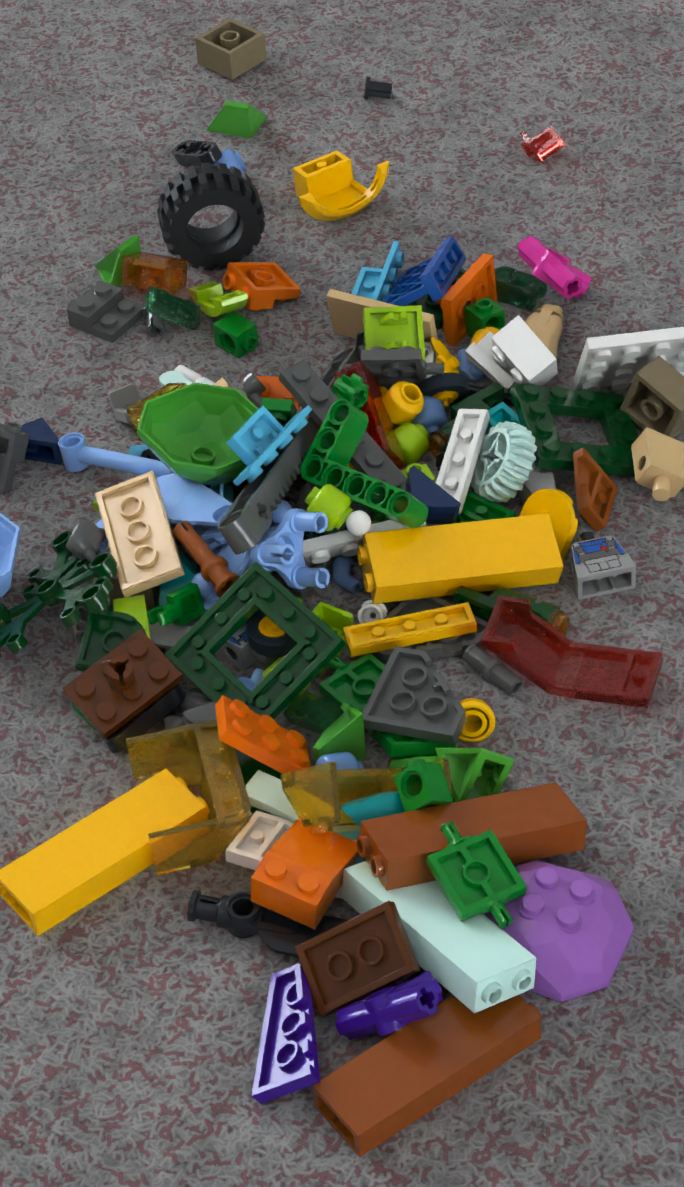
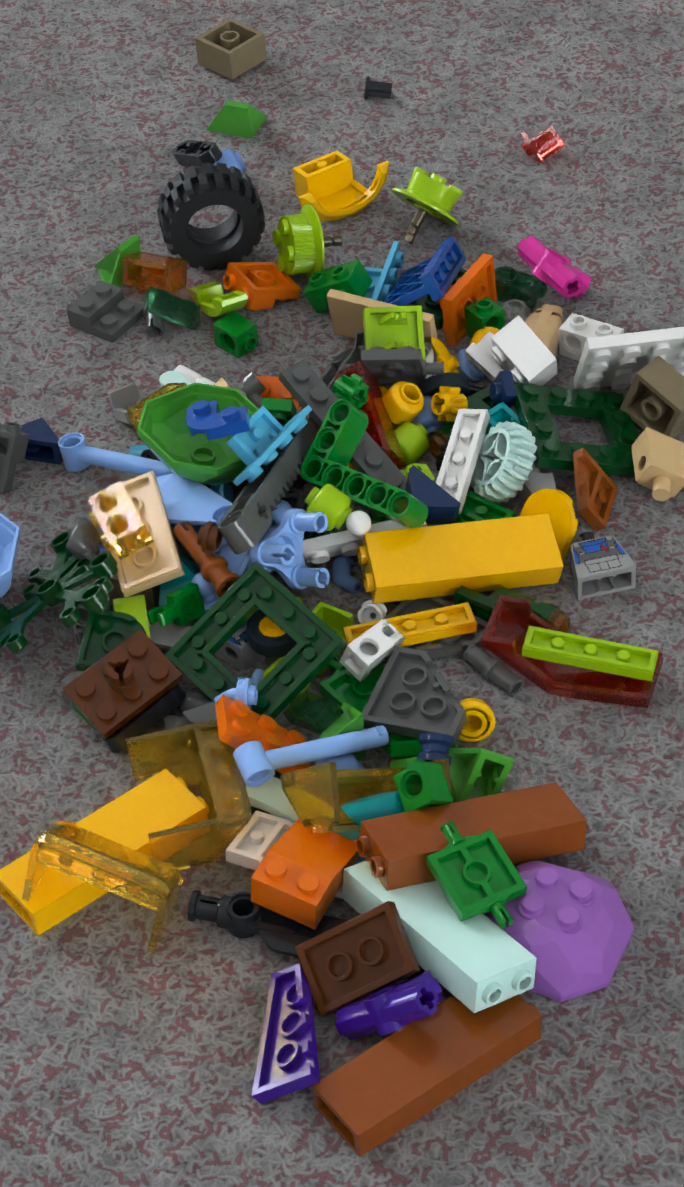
none -> clear yellow windscreen [22,820,183,953]
none -> clear yellow brick [87,480,154,560]
none -> blue plate [186,400,250,440]
none -> reddish brown plate [197,521,223,554]
none -> light blue plate [214,678,258,710]
none -> light blue piece [233,725,389,787]
none -> lime piece [272,204,342,279]
none -> green brick [303,259,373,313]
none -> white leg [339,619,405,682]
none -> lime piece [391,167,463,244]
none -> dark blue wheel [417,732,453,768]
none -> yellow gear [431,386,468,422]
none -> dark blue plate [489,371,517,408]
none -> clear plate [503,299,530,323]
none -> lime tile [522,626,659,682]
none -> white brick [559,313,624,361]

